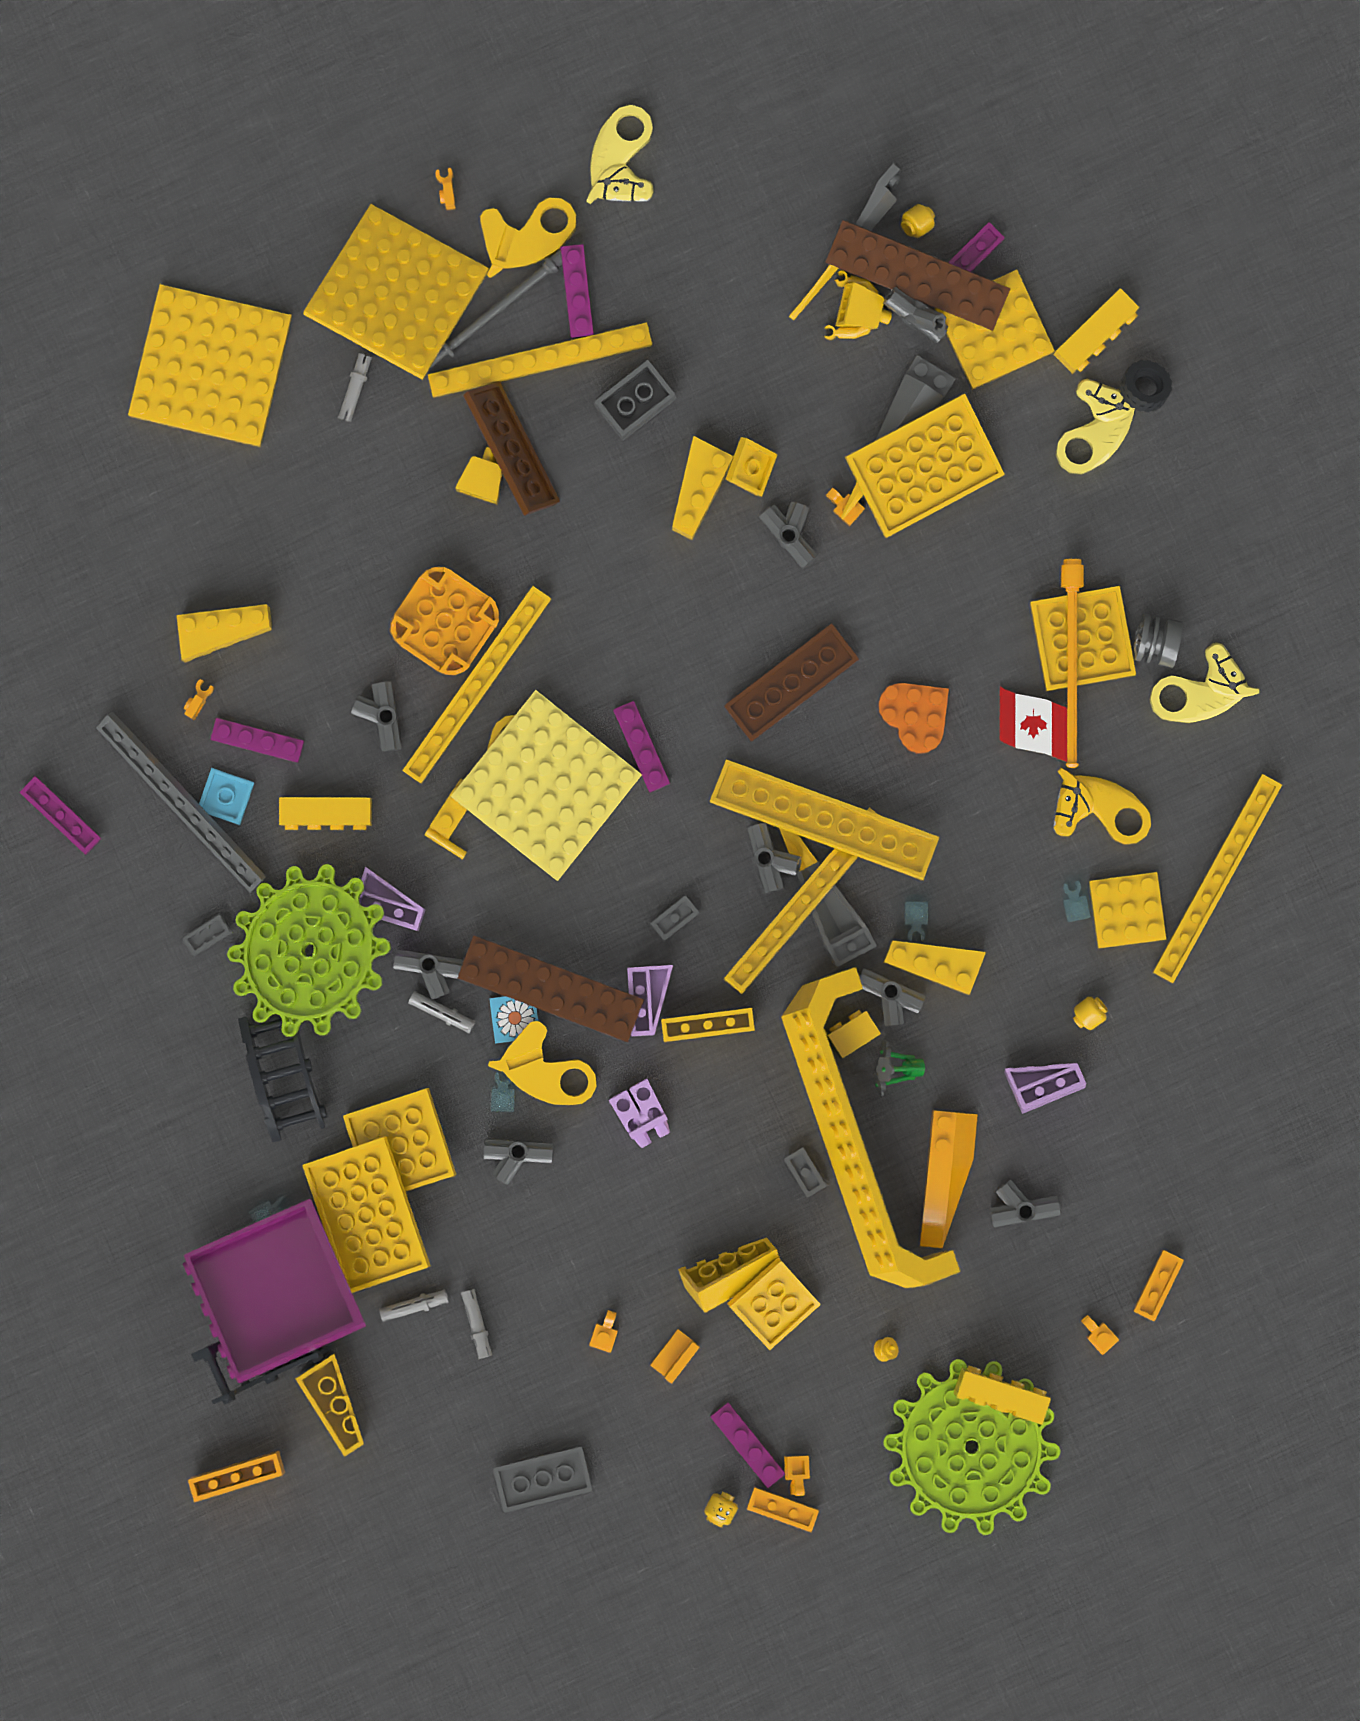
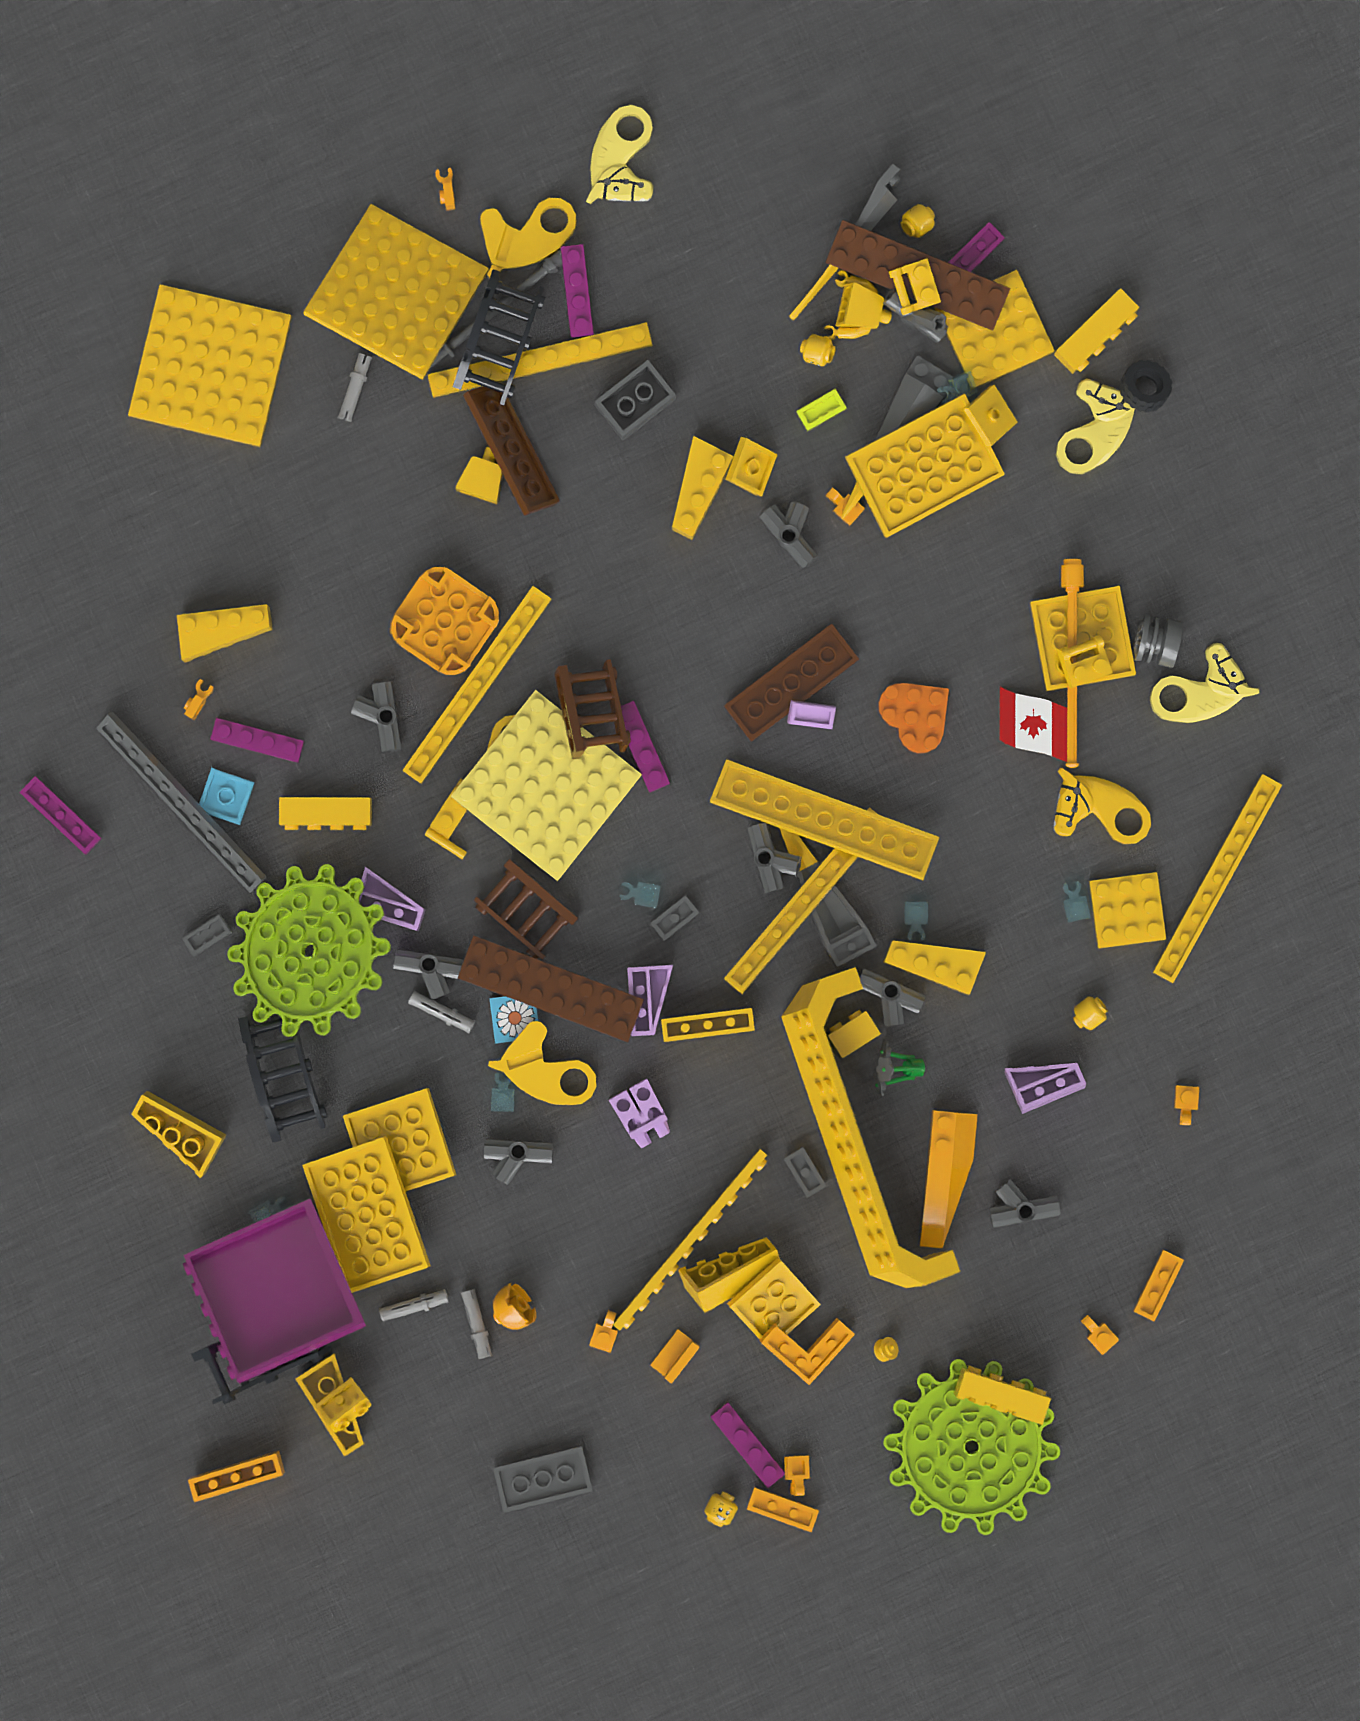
none -> yellow wedge [131,1091,226,1178]
none -> yellow bracket [314,1377,372,1433]
none -> black fence [453,269,545,405]
none -> reddish brown fence [474,859,578,960]
none -> light orange cylinder [493,1283,537,1330]
none -> reddish brown fence [554,659,631,759]
none -> yellow plate [613,1149,767,1330]
none -> clear light blue plate [619,882,661,908]
none -> light orange plate [759,1318,855,1385]
none -> lavender tile [787,700,836,729]
none -> neon yellow plate [796,388,847,432]
none -> yellow head [800,334,835,366]
none -> yellow plate [888,258,941,315]
none -> clear light blue plate [937,371,978,404]
none -> yellow plate [963,385,1018,447]
none -> yellow plate [1058,635,1112,688]
none -> light orange plate [1174,1085,1199,1125]

